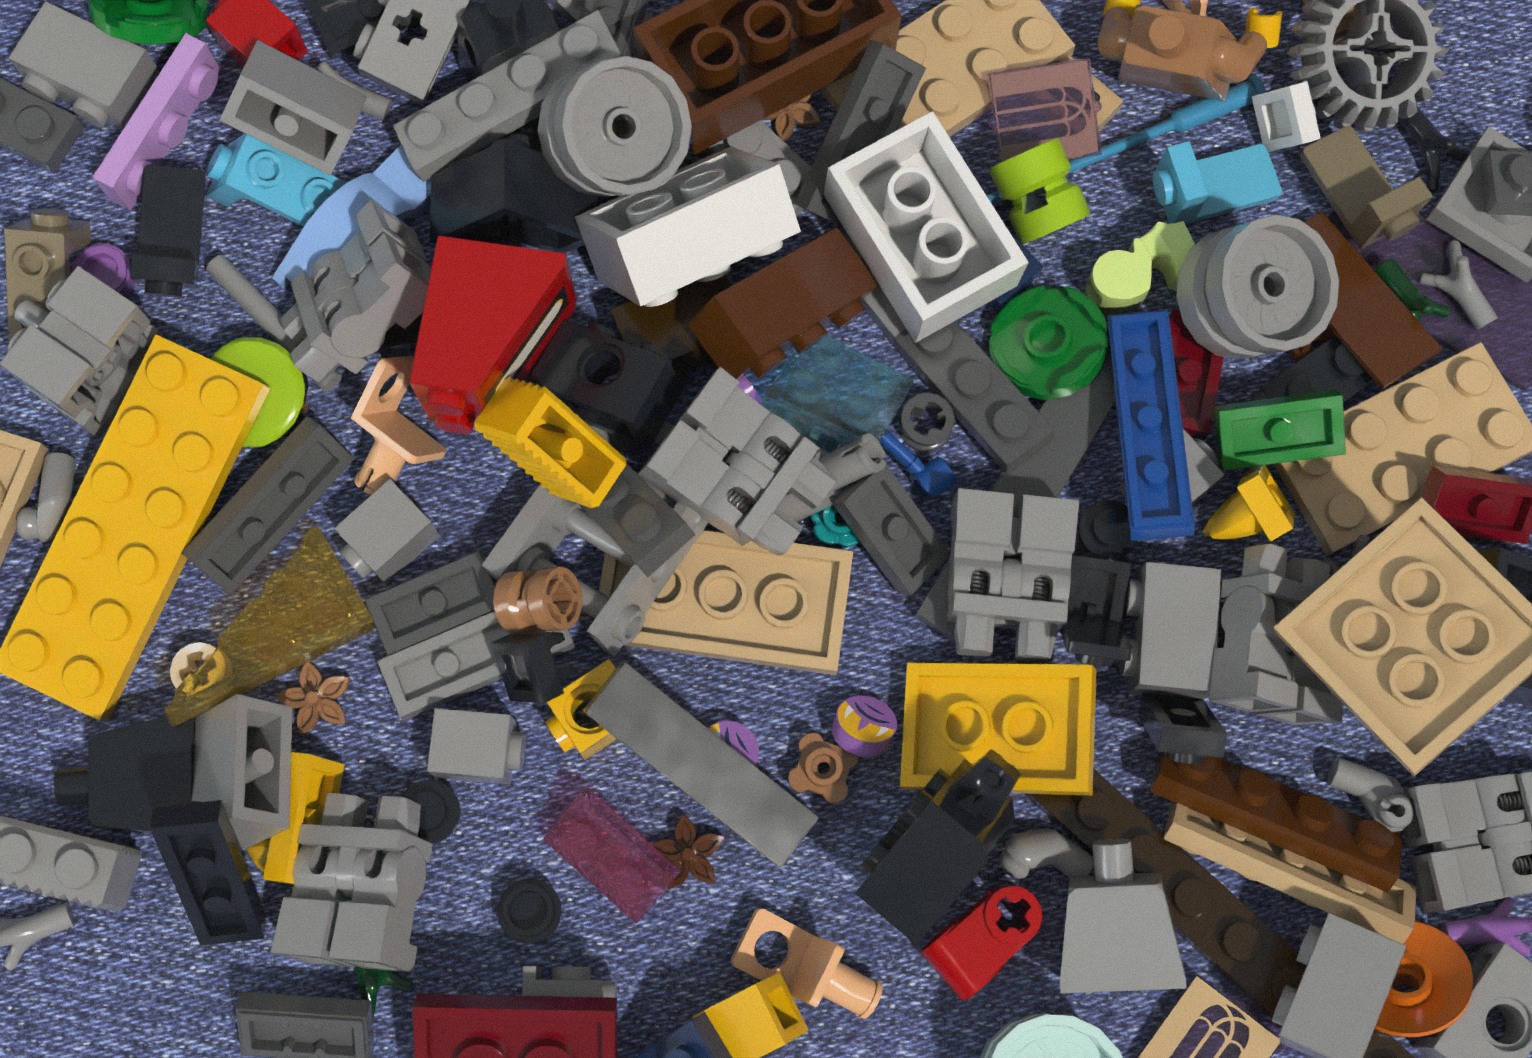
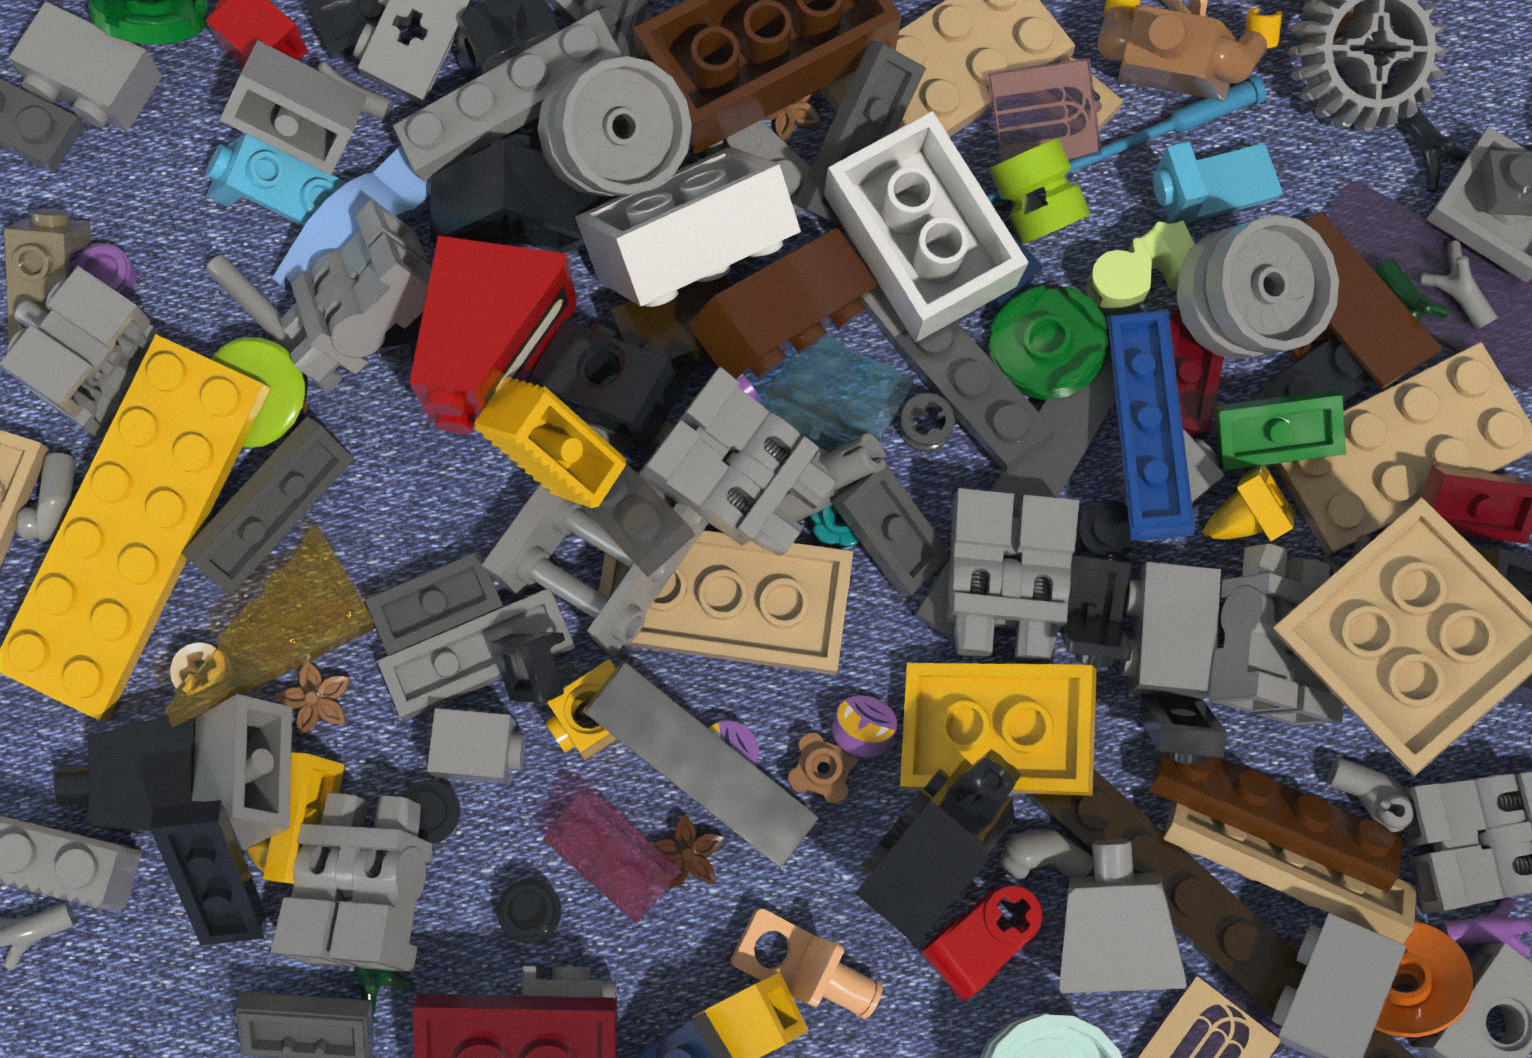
lavender plate [92,33,221,211] -> none
black bracket [130,164,206,297] -> none
light grey brick [334,479,440,585] -> none
light nougat bracket [351,355,447,495] -> none
medium nougat wheel [493,567,582,633] -> none
blue hand [878,430,957,496] -> none
white plate [1251,81,1321,152] -> none
dark tan bracket [1300,126,1433,250] -> none

